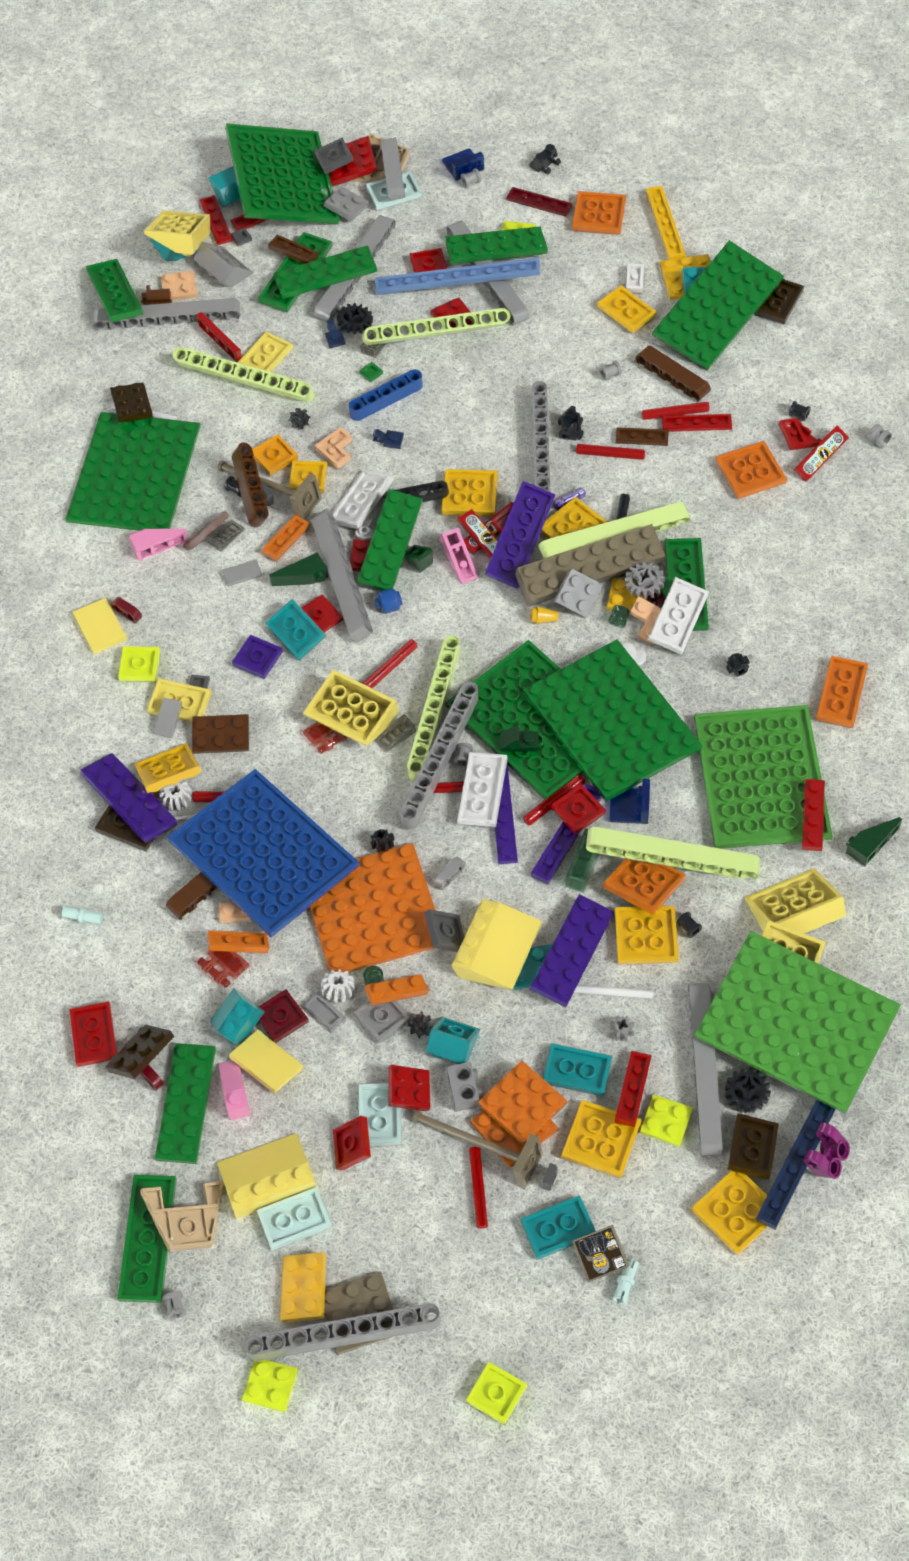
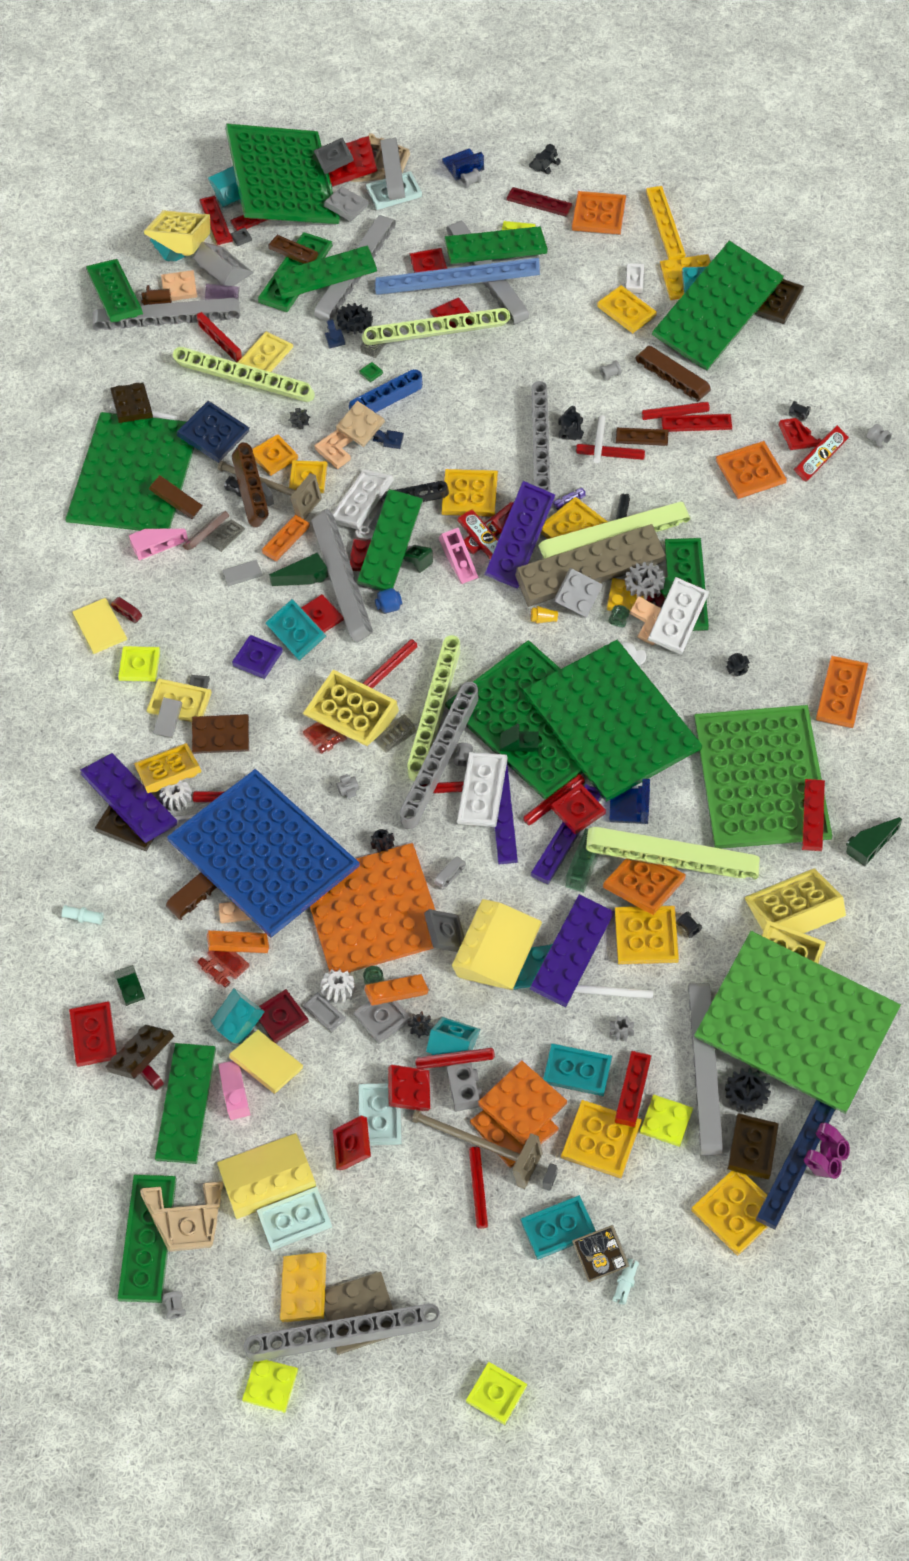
none -> dark green slope [114,965,145,1006]
none -> reddish brown tile [149,475,203,520]
none -> dark blue plate [177,400,250,463]
none -> clear purple plate [205,284,240,300]
none -> tan plate [336,401,385,447]
none -> light grey gear [336,774,360,799]
none -> red axle [415,1048,495,1069]
none -> white bar [593,415,605,463]

